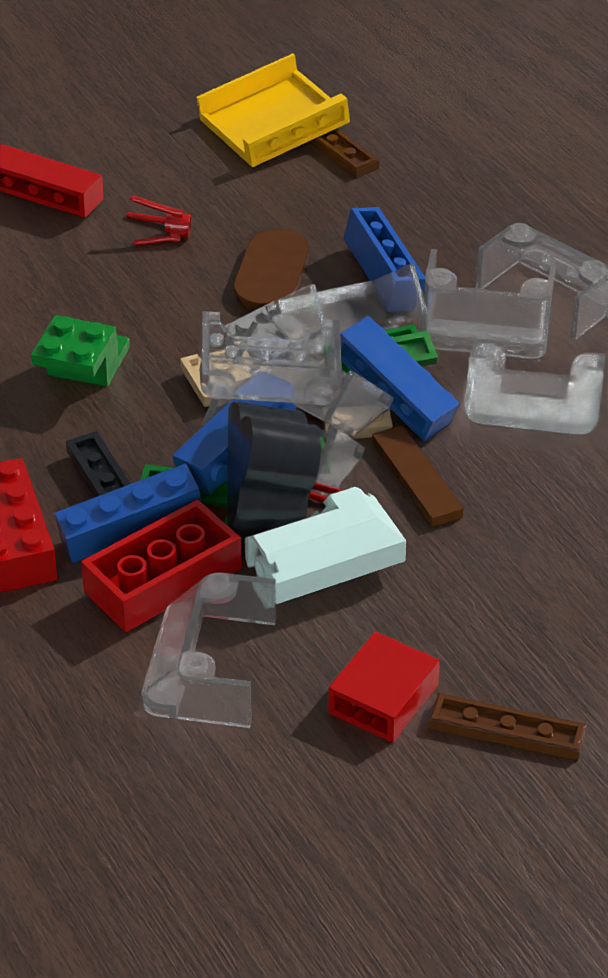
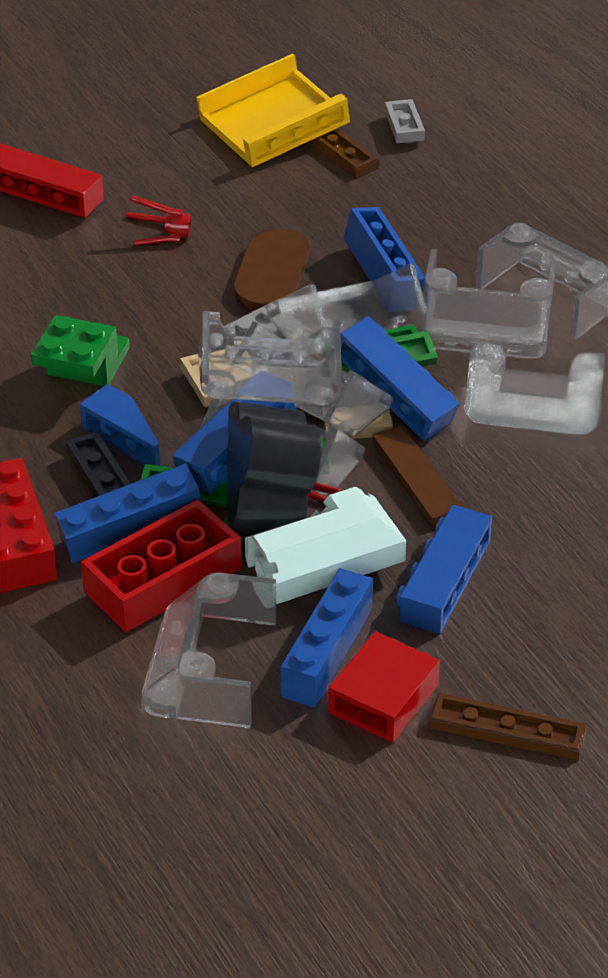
none -> blue slope [80,384,160,466]
none -> blue brick [281,568,373,708]
none -> light grey plate [384,99,425,143]
none -> blue brick [396,505,492,634]

